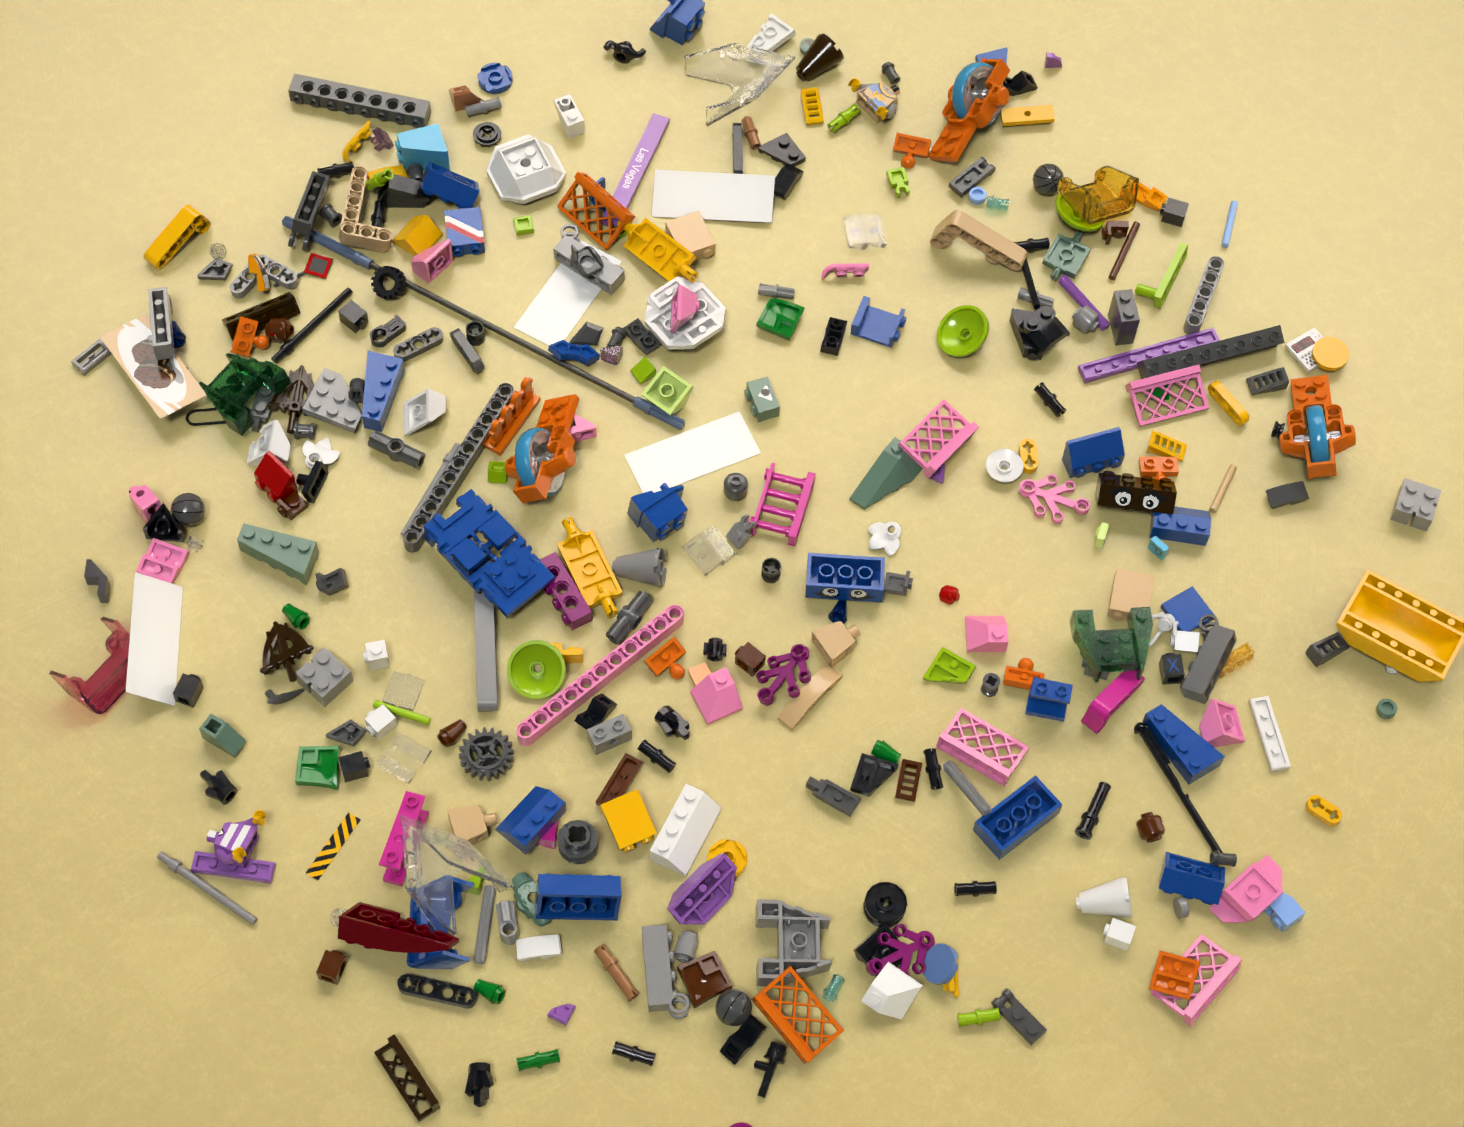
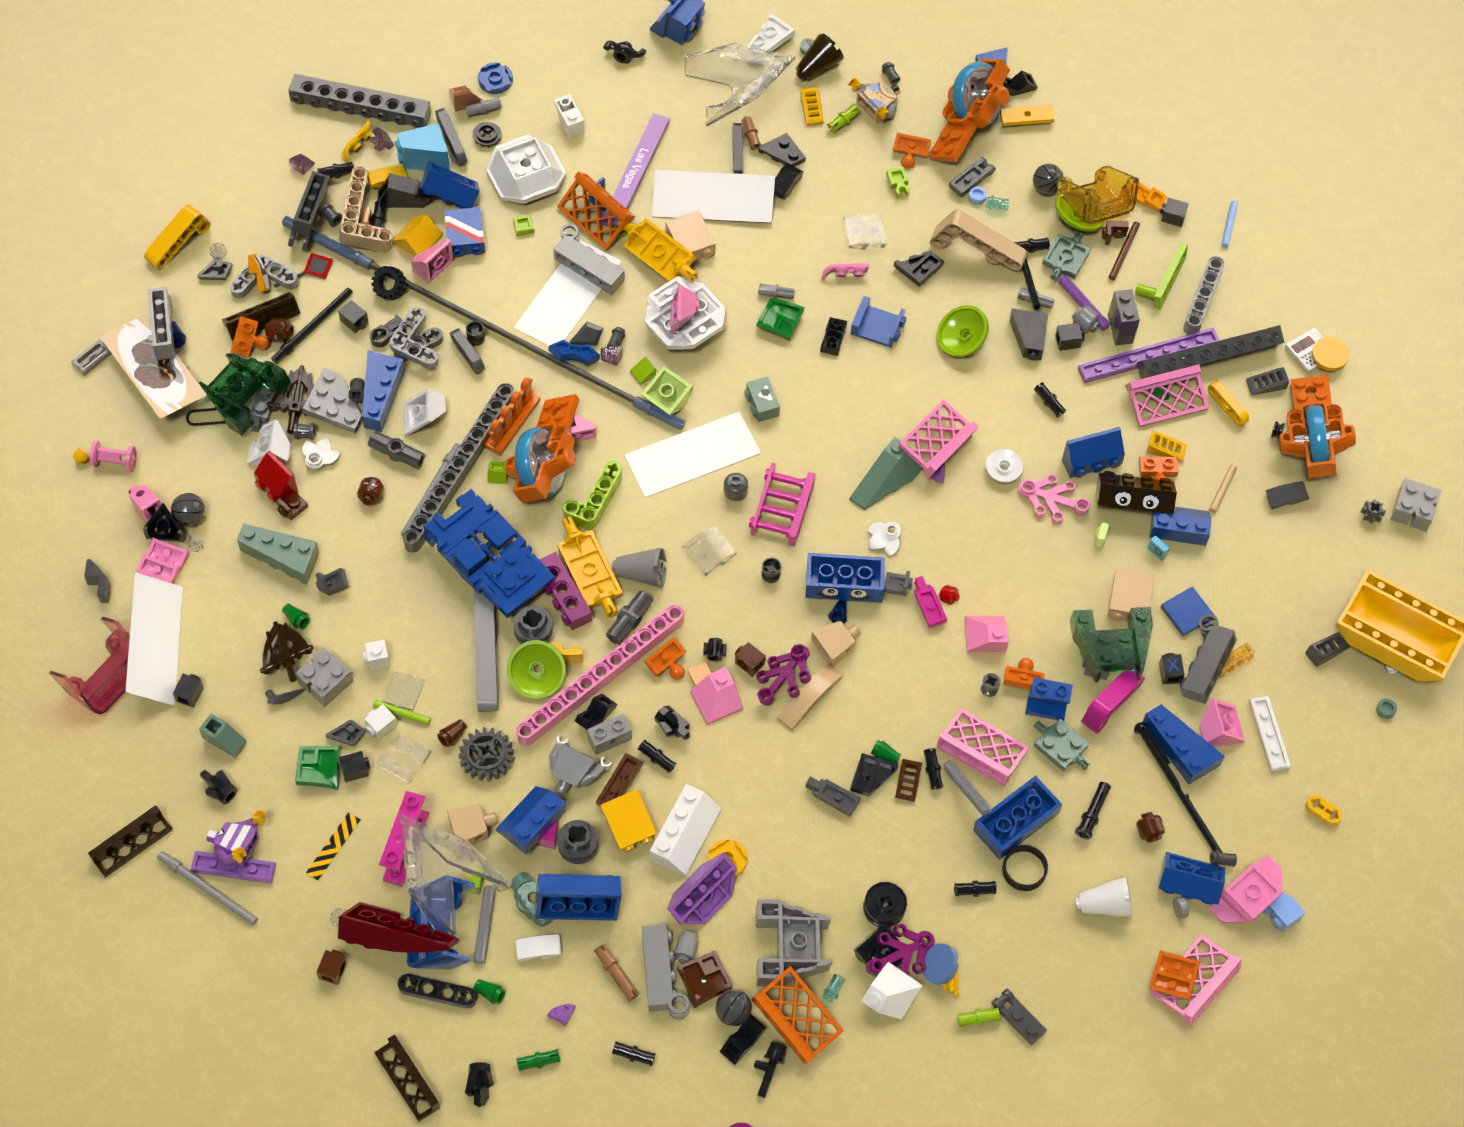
black tile [296,461,329,503] -> none
lime pin [365,168,394,191] -> none
dark grey bush [406,163,423,181] -> none
light grey piece [496,900,519,945] -> none
dark grey piece [570,244,604,277] -> none
dark grey slope [623,318,661,354] -> none
blue piece [627,483,688,543] -> none
light grey plate [726,514,757,549] -> none
lime wing [923,647,976,684] -> none
black slope [1018,306,1070,354] -> none
yellow beam [1018,439,1038,474] -> none
medium lavender tile [1044,52,1062,68] -> none
white brick [1102,918,1136,951] -> none
white plant [1148,612,1179,647] -> none
white brick [1170,631,1199,652] -> none
none -> yellow hinge [73,448,90,464]
none -> dark brown fence [88,805,173,878]
none -> bright pink hose [89,441,136,471]
none -> slope [289,154,315,175]
none -> reddish brown head [357,477,384,505]
none -> light nougat slope [358,207,372,225]
none -> light grey beam [389,307,438,369]
none -> beam [435,108,467,166]
none -> dark grey piece [514,606,553,644]
none -> light grey torso [549,736,612,795]
none -> lime beam [563,461,622,530]
none -> wing [894,250,944,287]
none -> dark pink hinge [914,576,947,628]
none -> black tyre [1002,845,1048,891]
none -> sand green plate [1033,719,1090,771]
none -> brick [1055,323,1085,351]
none -> dark grey gear [1360,499,1386,524]

